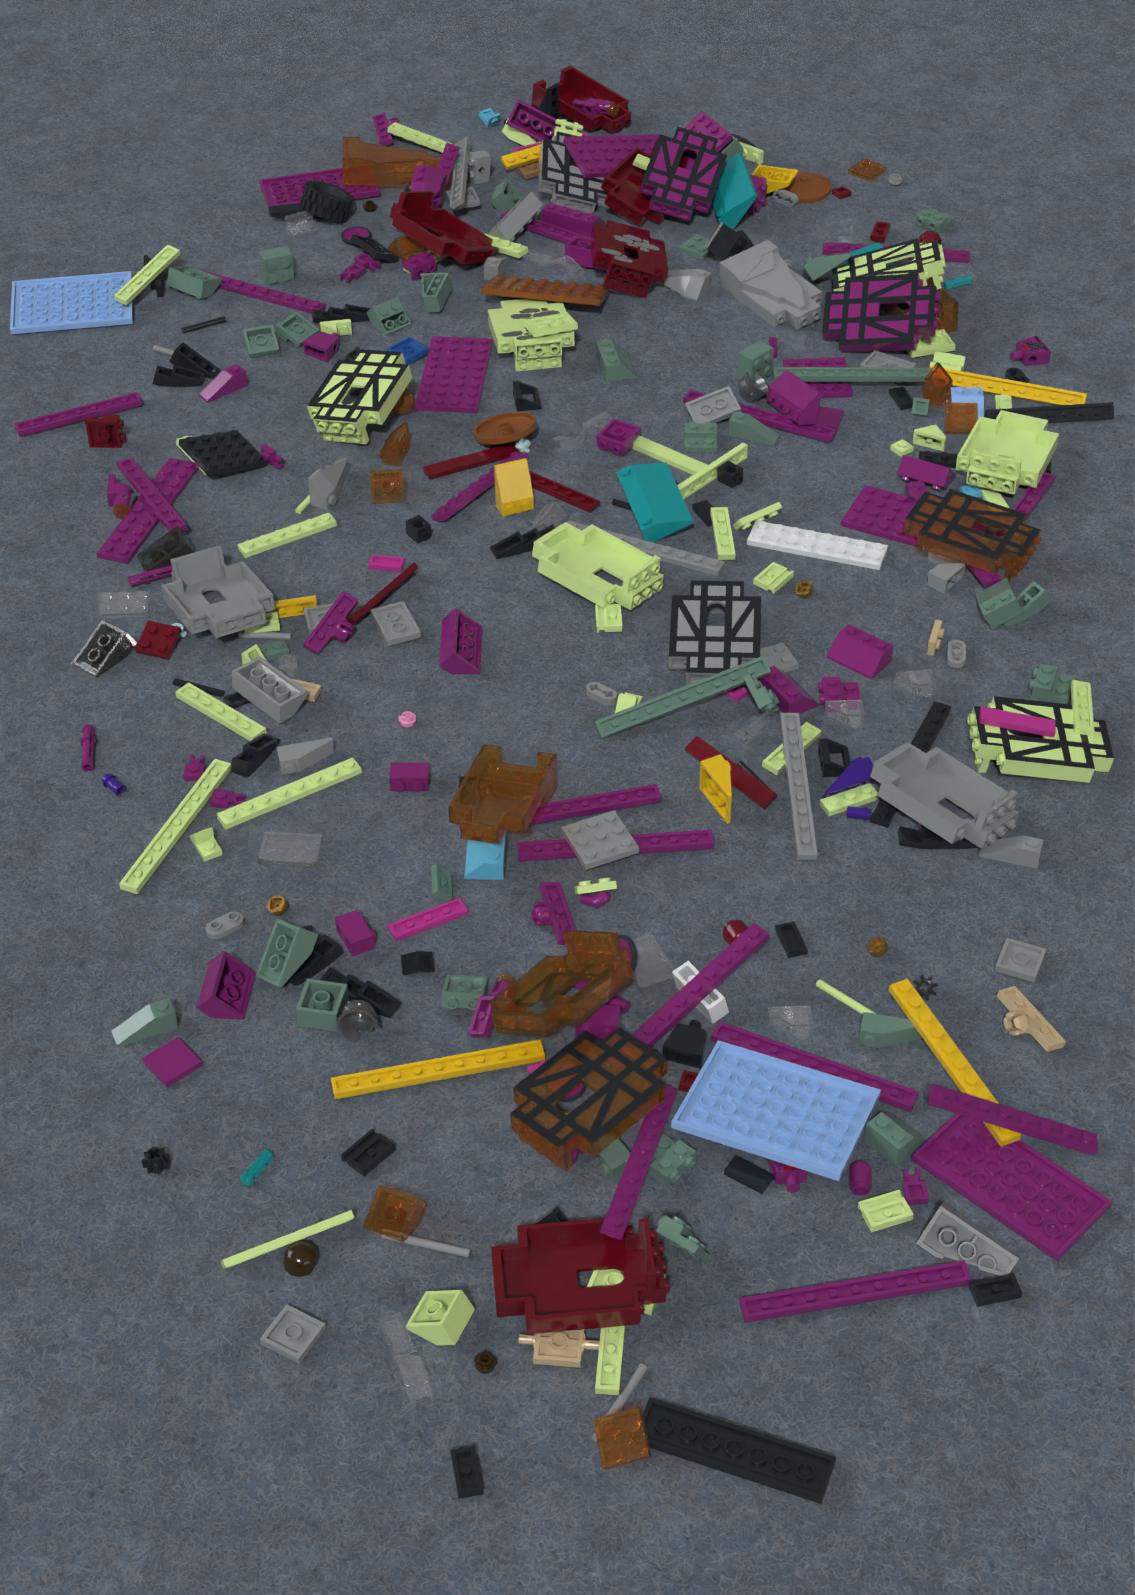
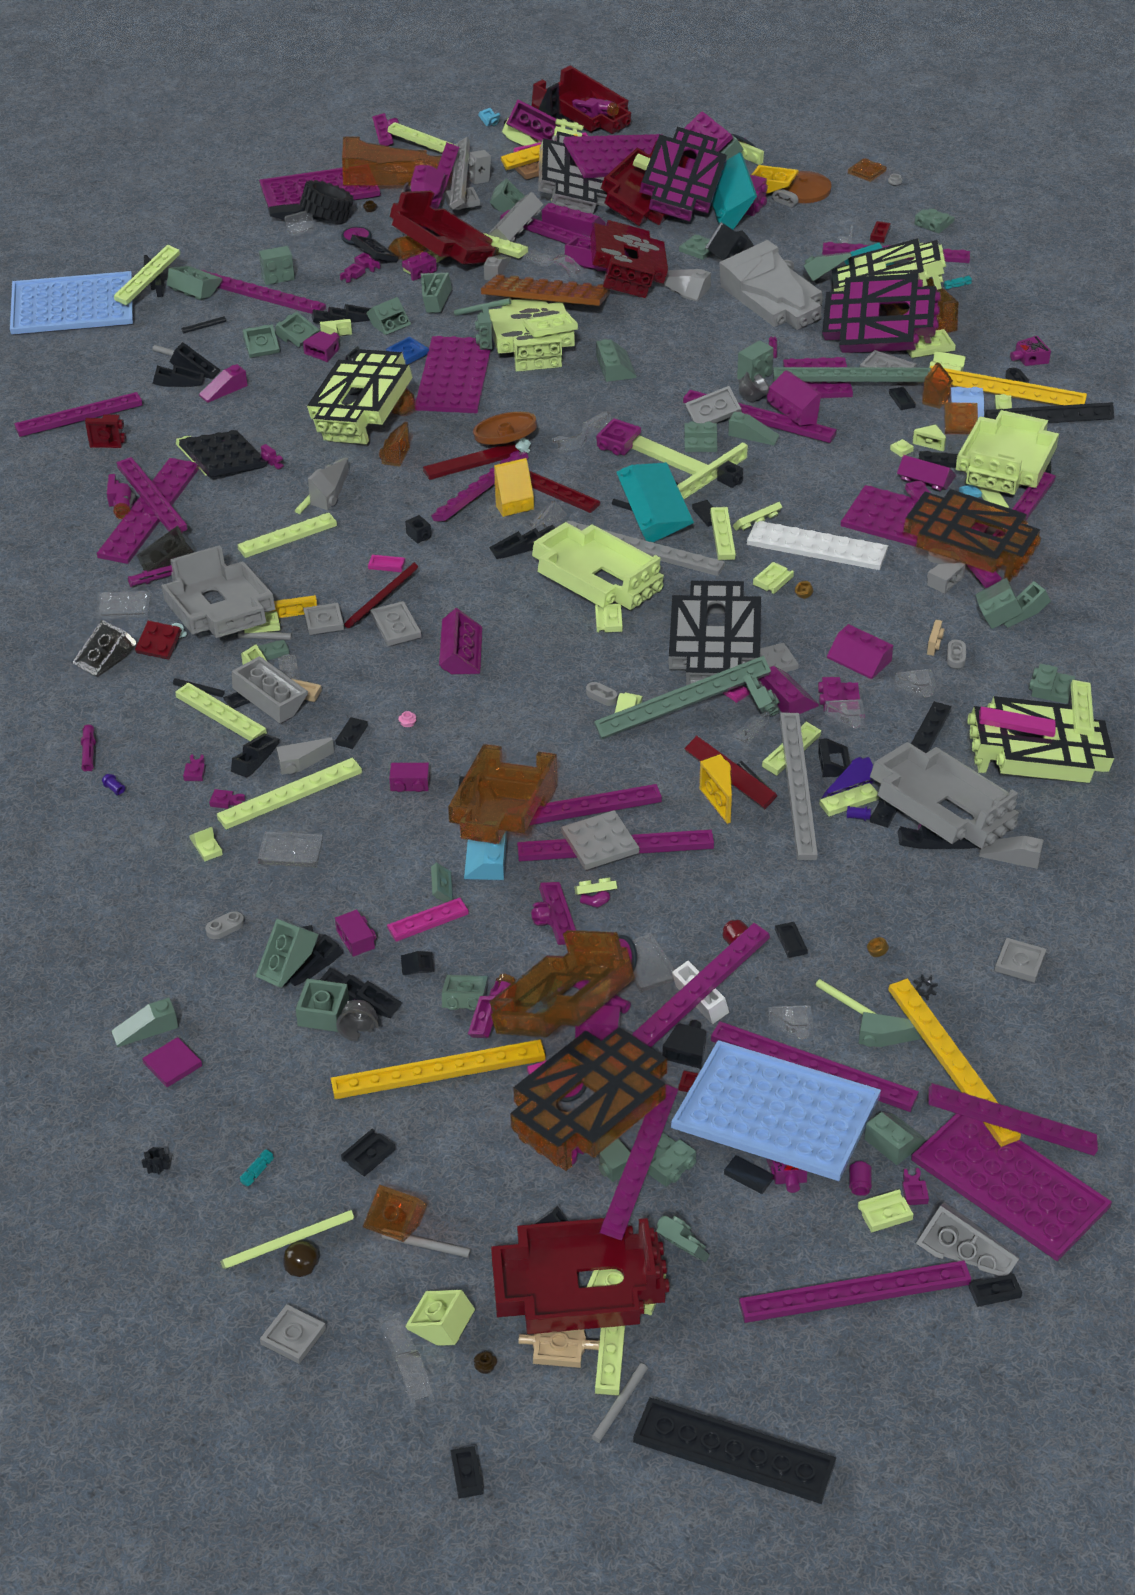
yellowish green plate [119,759,231,894] -> none
magenta slope [196,951,256,1020] -> none
pearl gold tile [267,895,288,916] -> none
magenta plate [303,591,358,655] -> none
clear orange slope [370,469,405,504] -> none
black tile [513,381,542,412] -> none
clear orange plate [593,1407,651,1470] -> none
magenta tile [817,406,844,431] -> none
dark red tile [832,186,852,199] -> none
sand green tile [911,397,930,416] -> none
dark red head [919,230,942,245] -> none
tan plate [997,986,1066,1052] -> none
none -> black plate [335,717,368,749]
none -> sand green bar [454,298,511,316]
none -> sand green plate [475,306,492,350]

